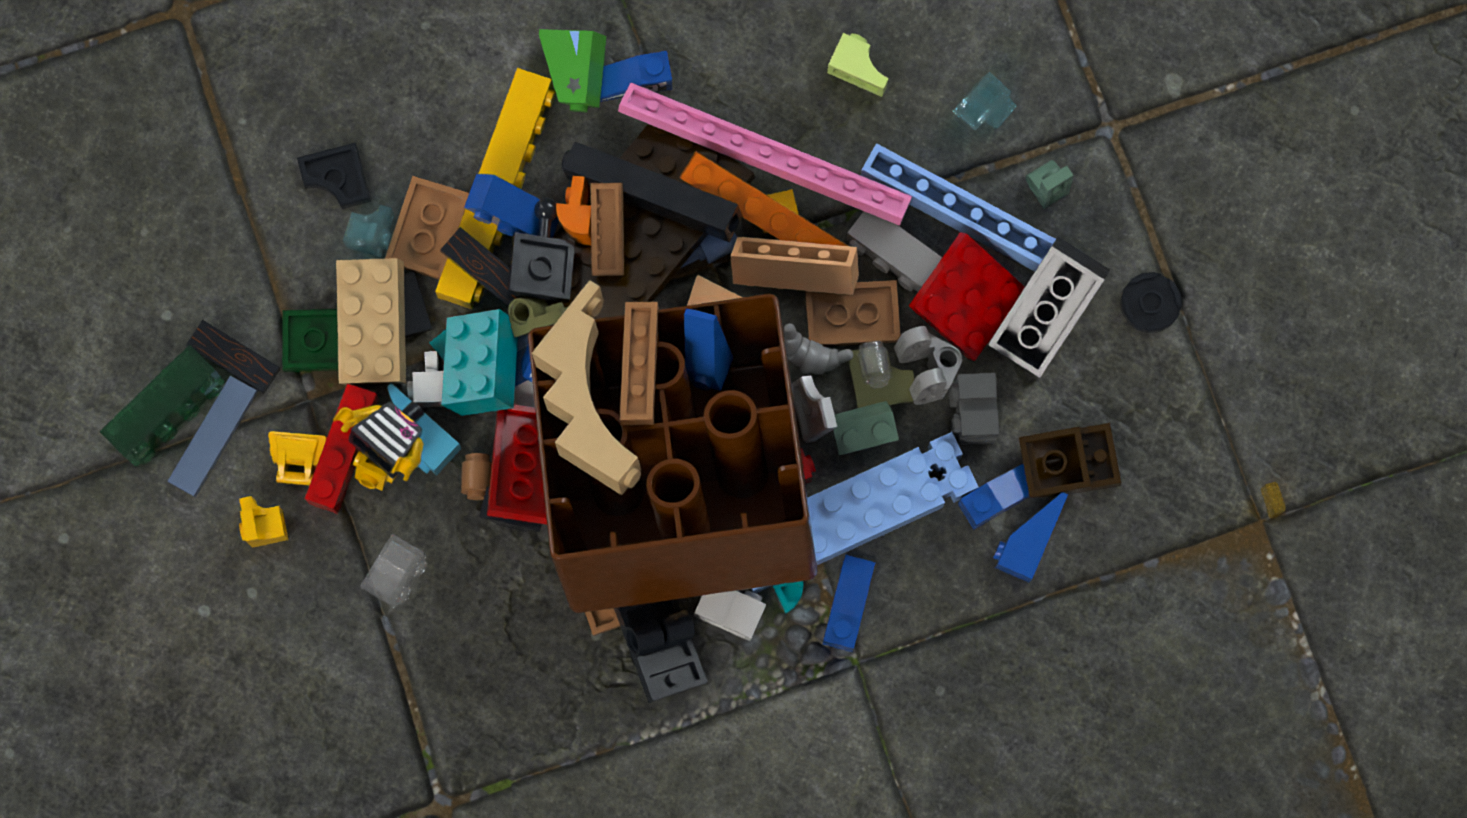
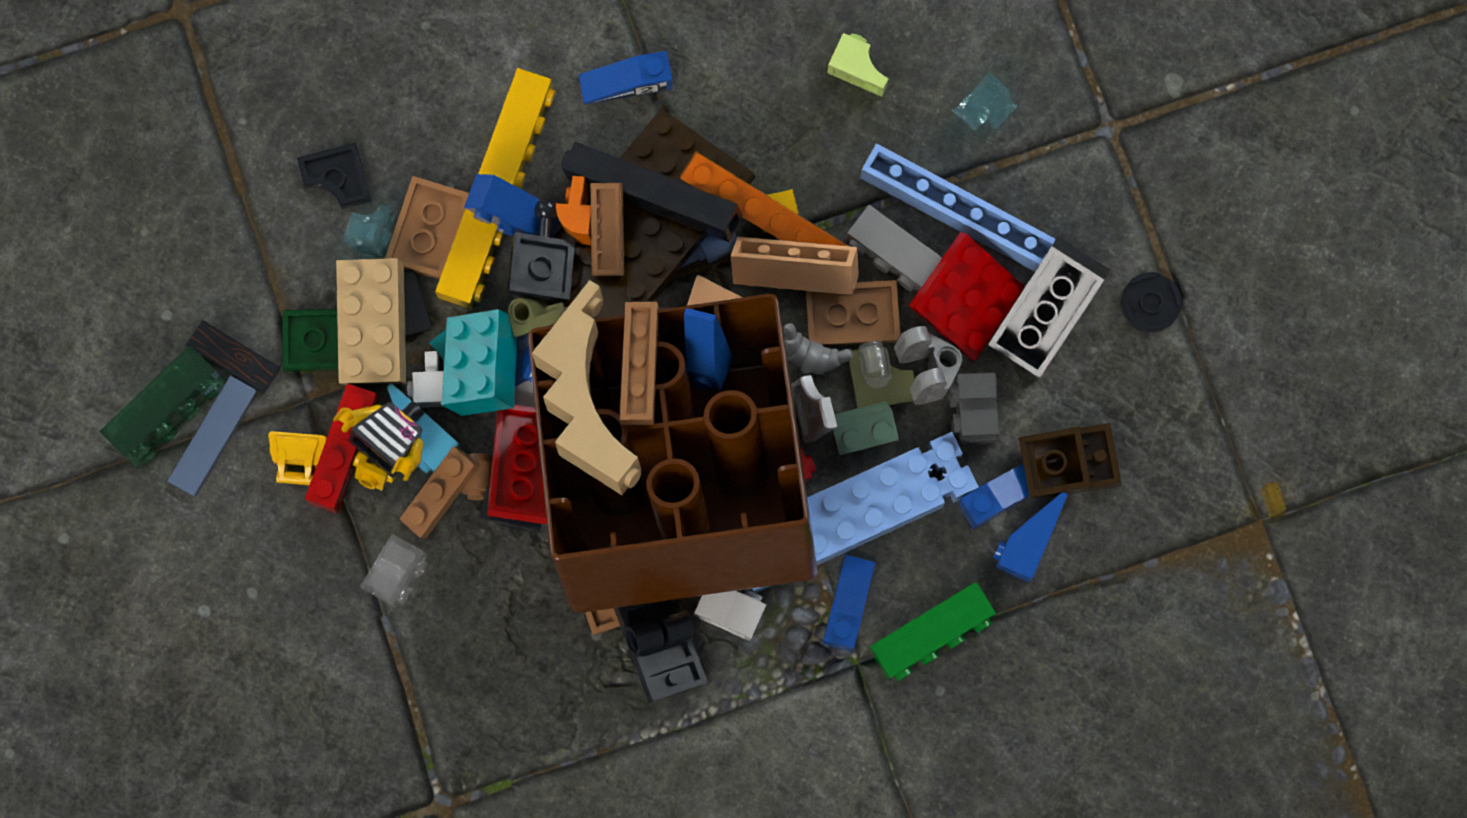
yellow brick [239,496,289,548] -> none
black tile [440,227,523,307] -> none
bright green slope [539,29,607,112] -> none
bright pink plate [618,83,912,226] -> none
teal tile [772,581,803,614] -> none
sand green plate [1025,160,1074,209] -> none
none -> medium nougat plate [400,446,480,539]
none -> green brick [869,582,996,681]

